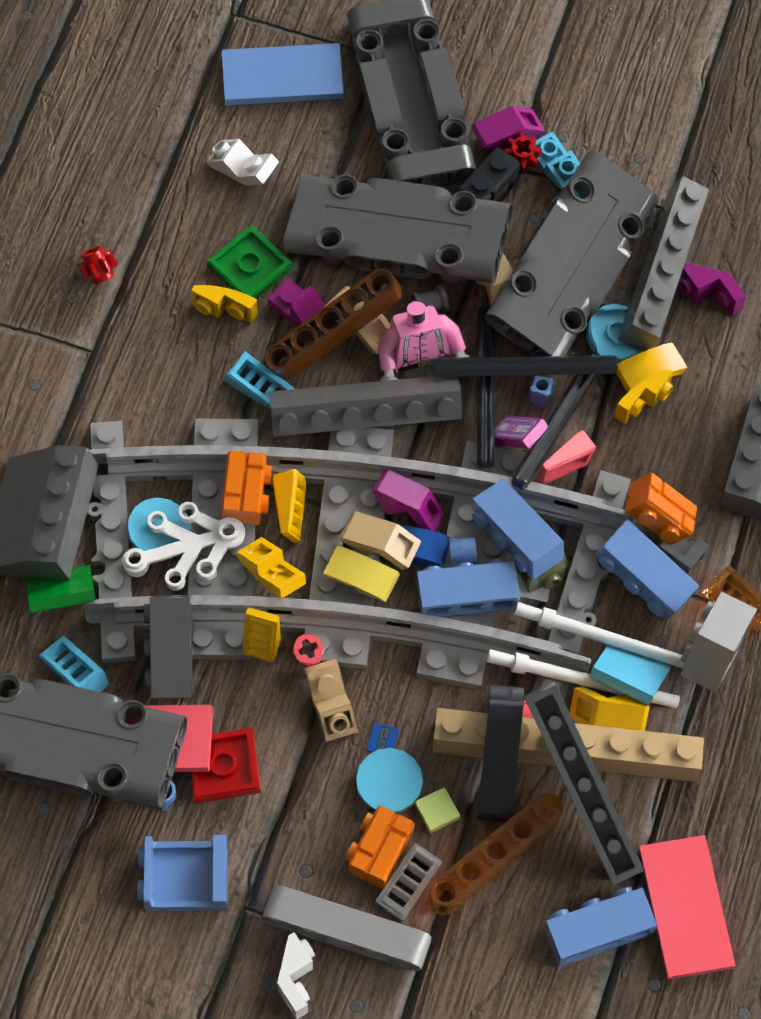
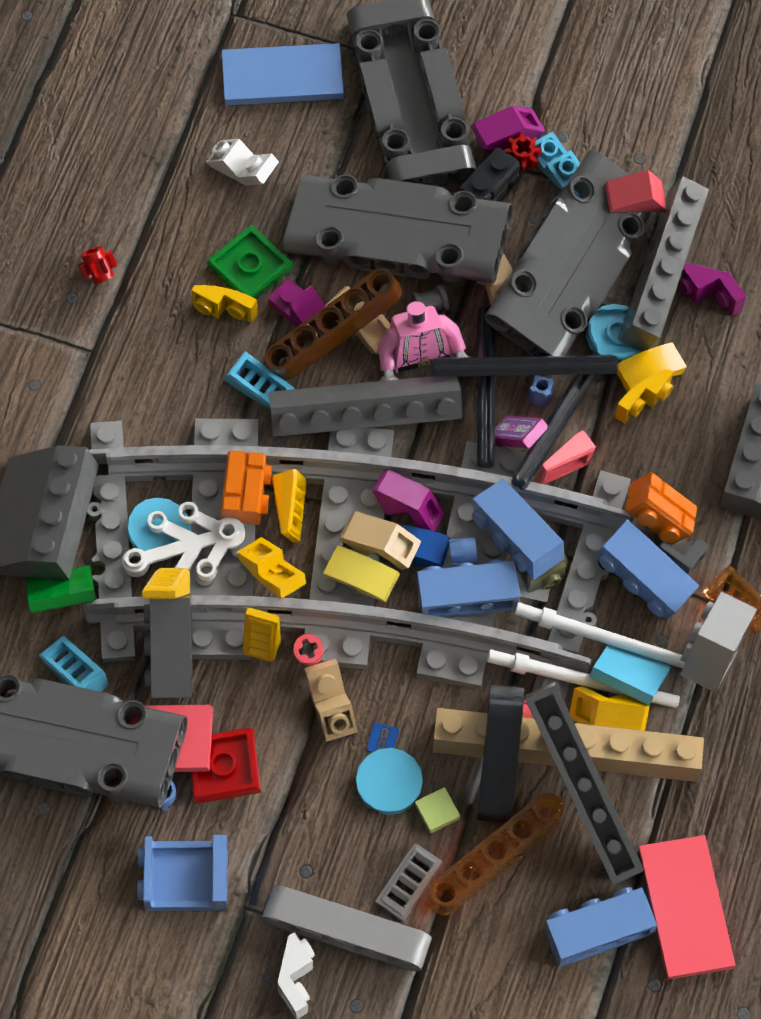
orange brick [345,806,415,889] -> none
none -> yellow slope [142,568,190,599]
none -> coral slope [605,170,667,212]

